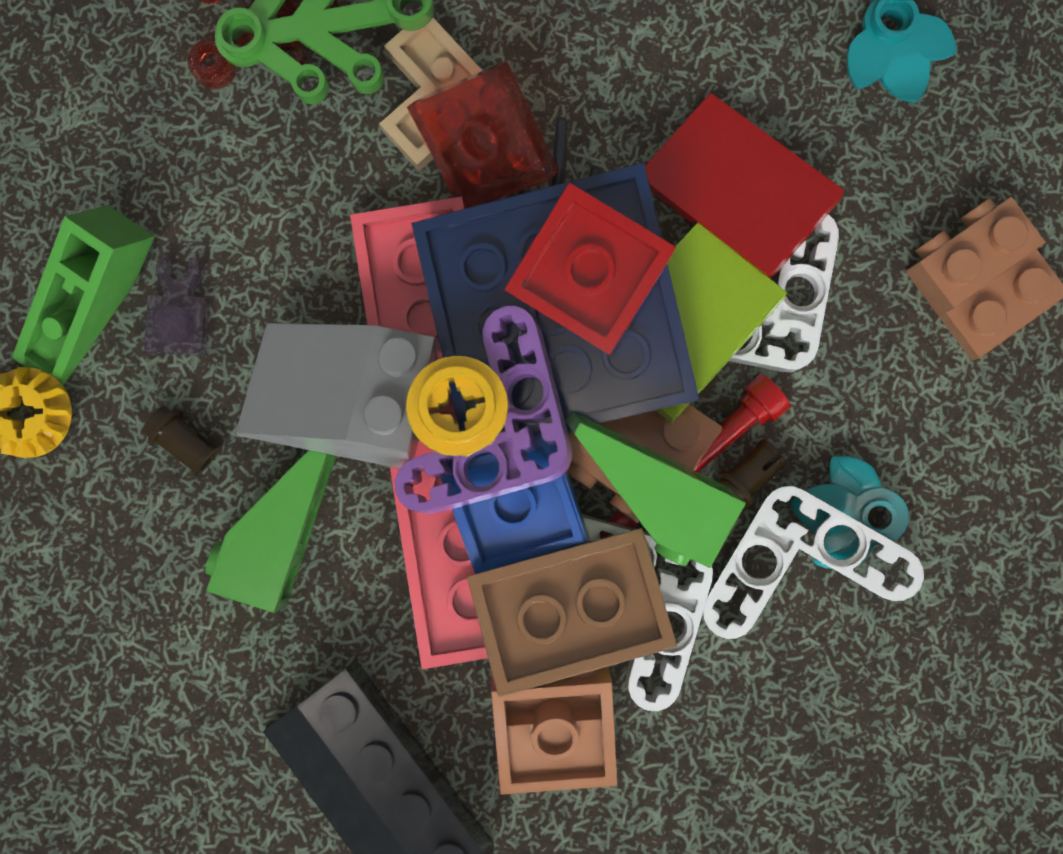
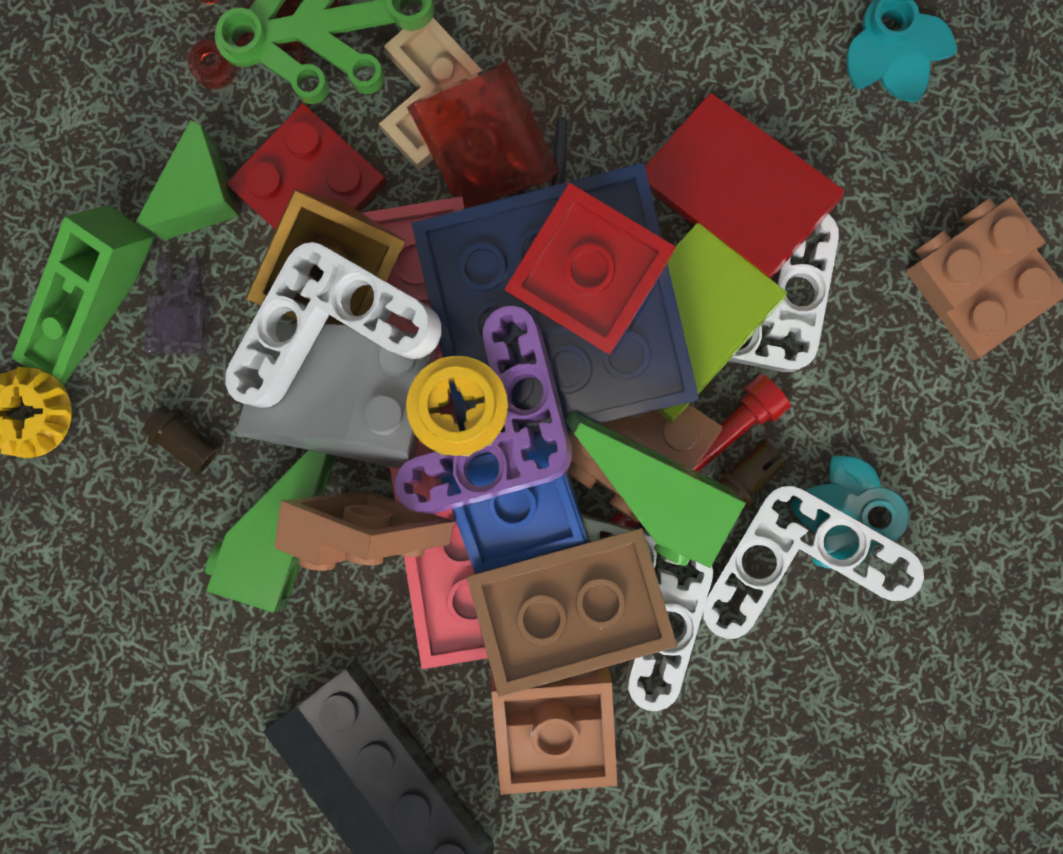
none -> bright green slope [136,120,239,240]
none -> white beam [225,242,441,408]
none -> red plate [226,103,387,230]
none -> pearl gold slope [246,188,405,325]
none -> nougat plate [275,490,454,571]

